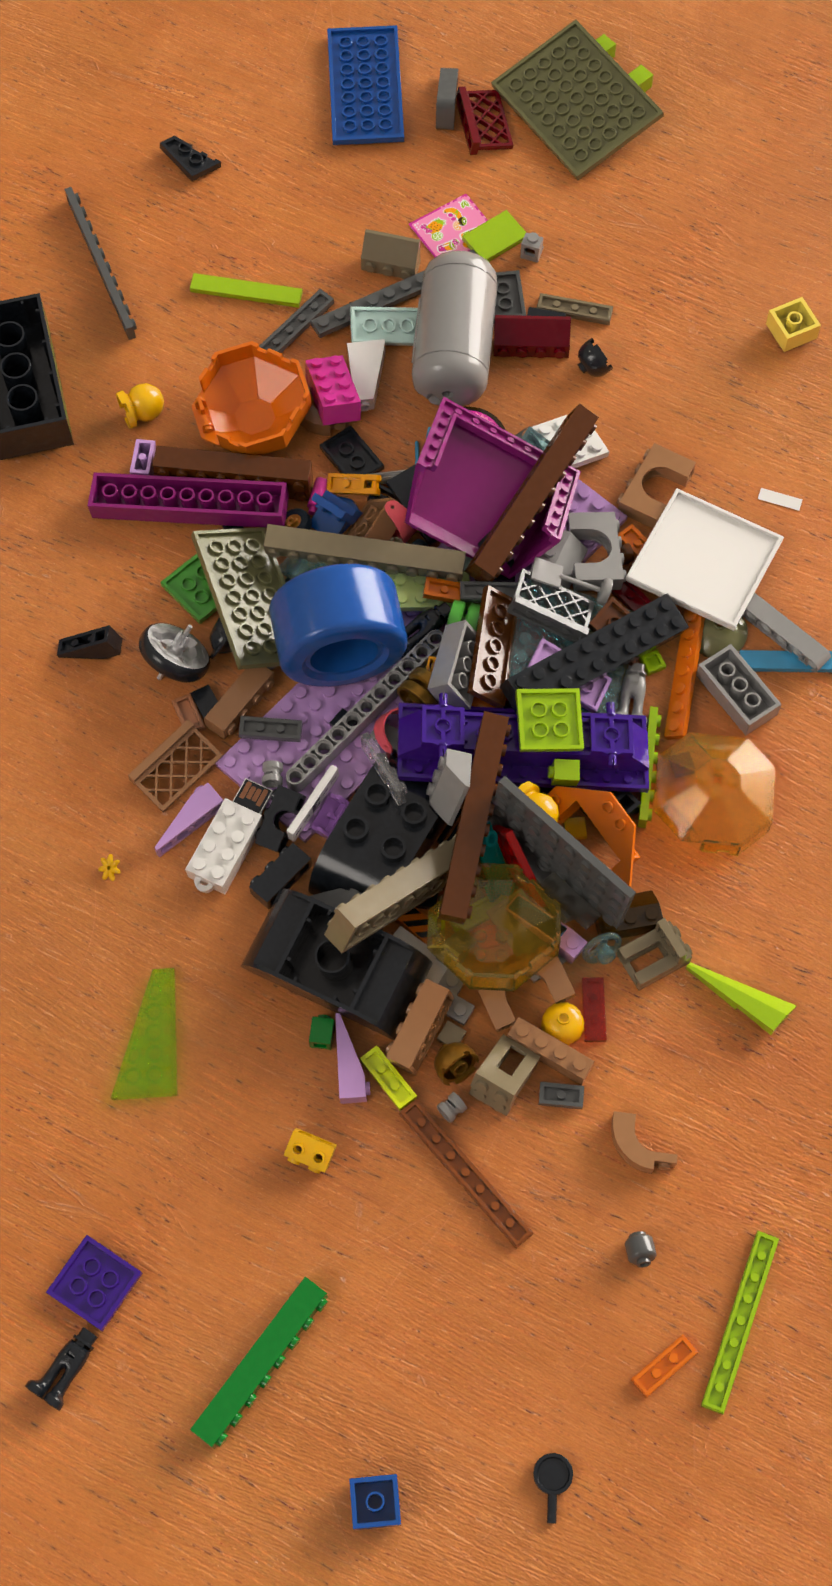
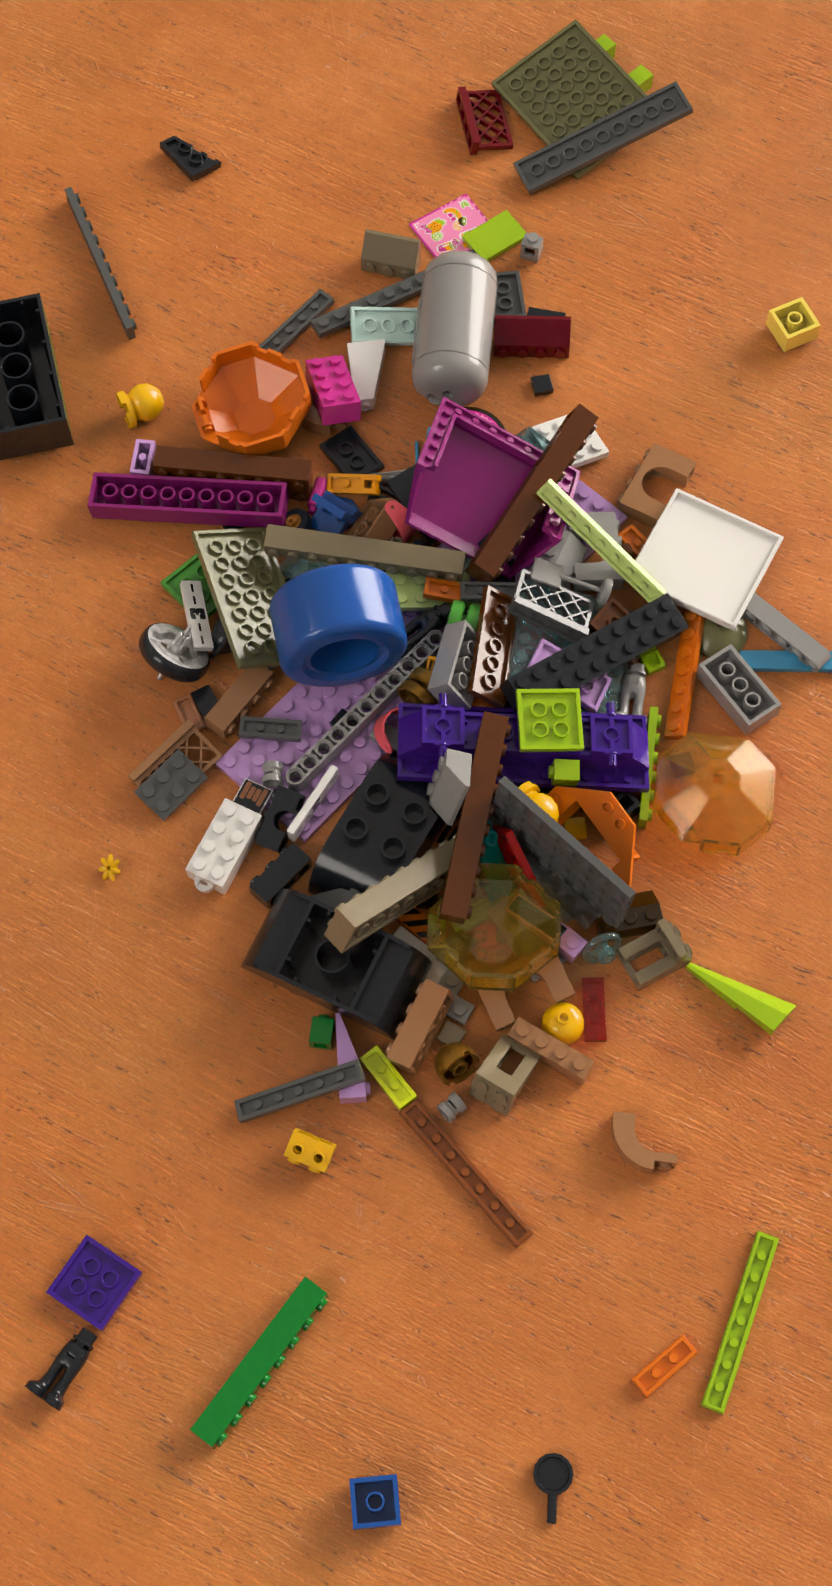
black slope [57,625,123,659] -> none
clear neon green wing [111,968,178,1100] -> none
lavender slope [155,783,224,858] -> none
lime tile [190,273,303,308] -> none
medium lavender hinge [309,792,350,840] -> none
blue plate [327,25,404,145] -> none
clear plate [360,732,408,806] -> none
dark grey beam [436,68,458,130] -> none
dark tan tile [537,293,613,325] -> none
dark grey plate [538,1082,584,1109] -> none
black cylinder [577,338,613,377] -> none
dark red plate [611,581,651,612] -> none
dark grey head [625,1231,657,1268] -> none
white sticker [758,488,803,511] -> none
none -> dark grey plate [134,749,208,822]
none -> white tile [180,580,214,651]
none -> dark grey plate [234,1059,365,1123]
none -> dark grey plate [513,81,693,195]
none -> black tile [530,374,554,397]
none -> yellowish green tile [536,478,666,603]

